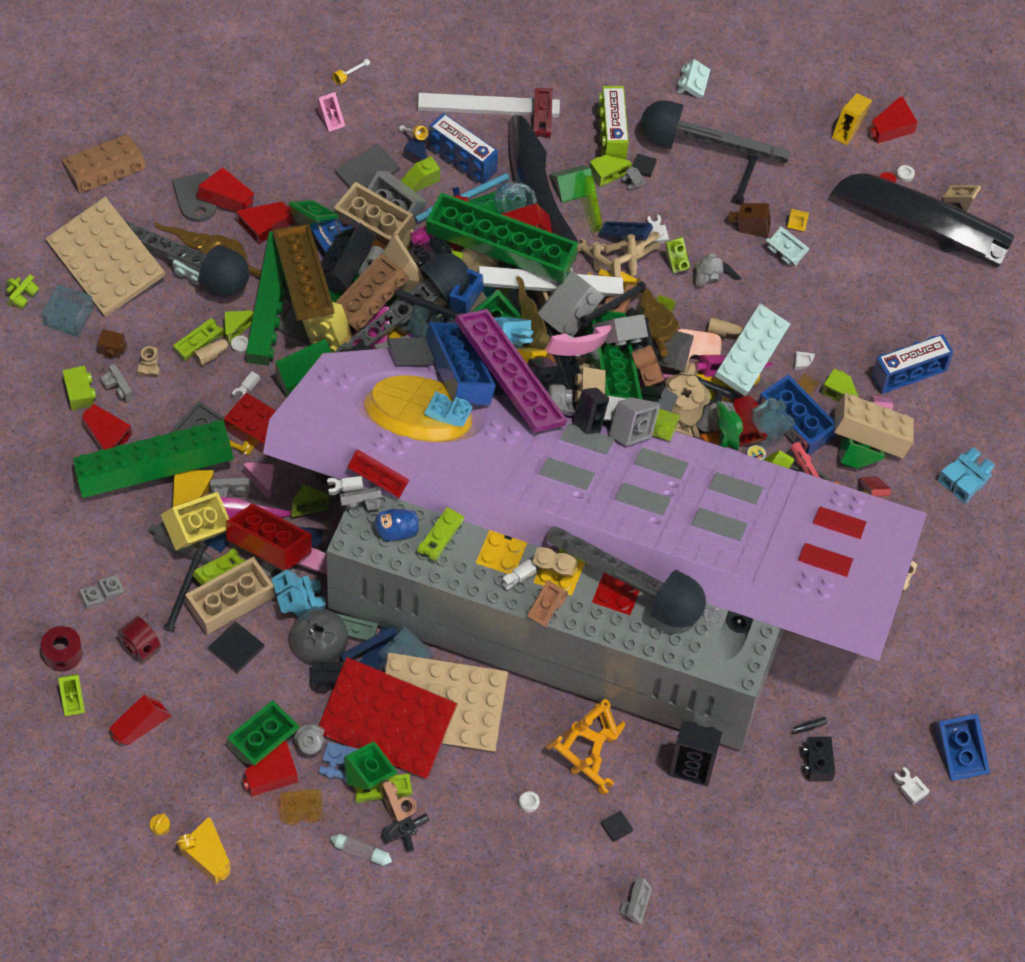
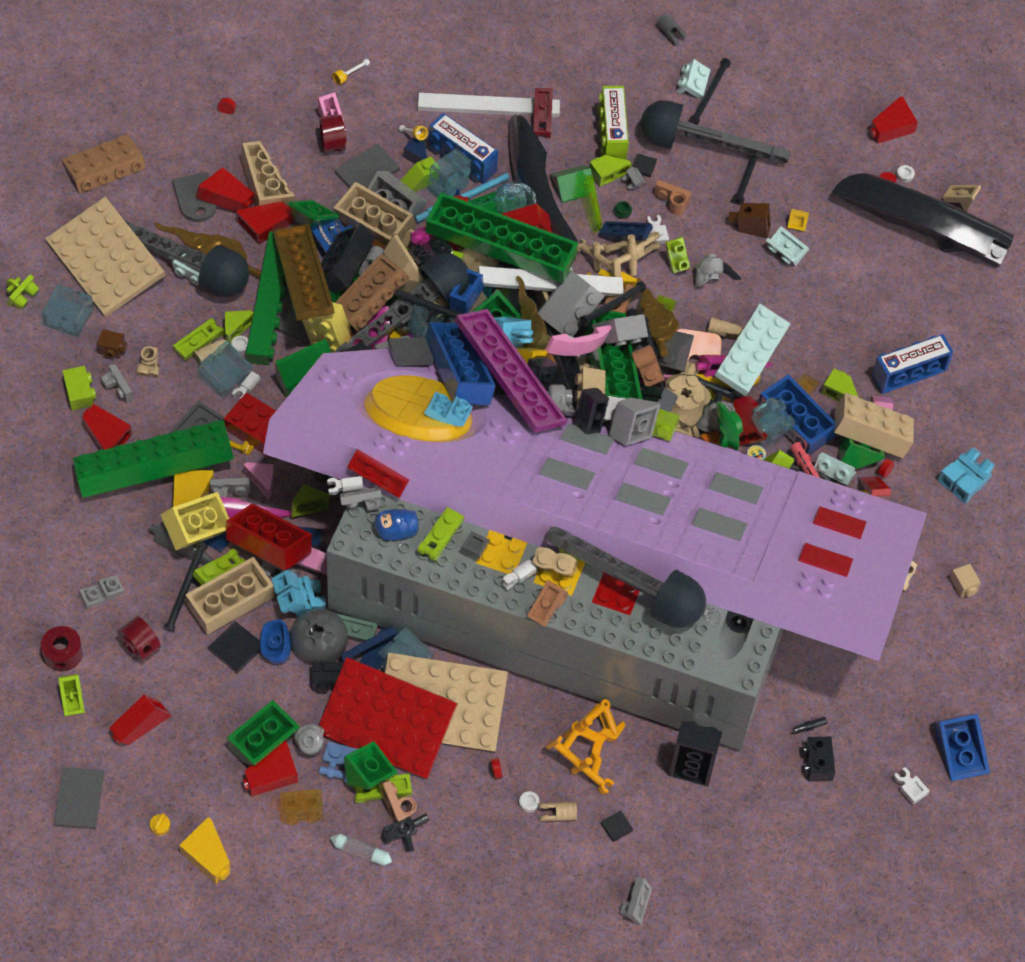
yellow plate [176,834,196,850] -> none
white tile [795,351,815,370] -> none
yellow slope [832,93,872,146] -> none
none -> dark grey tile [54,767,105,830]
none -> clear light blue piece [196,340,253,398]
none -> red tile [217,98,236,115]
none -> tan wedge [240,141,295,206]
none -> blue piece [260,619,291,664]
none -> dark red piece [319,115,347,152]
none -> clear light blue piece [428,148,472,198]
none -> dark grey plate [462,531,490,559]
none -> red tile [491,757,503,779]
none -> tan hinge [539,802,577,821]
none -> dark green plate [614,201,632,218]
none -> nougat plate [654,180,692,215]
none -> dark grey hinge [656,14,687,45]
none -> black bar [689,58,731,125]
none -> light aqua bracket [814,452,856,485]
none -> red tile [878,459,894,478]
none -> tan brick [950,564,981,598]

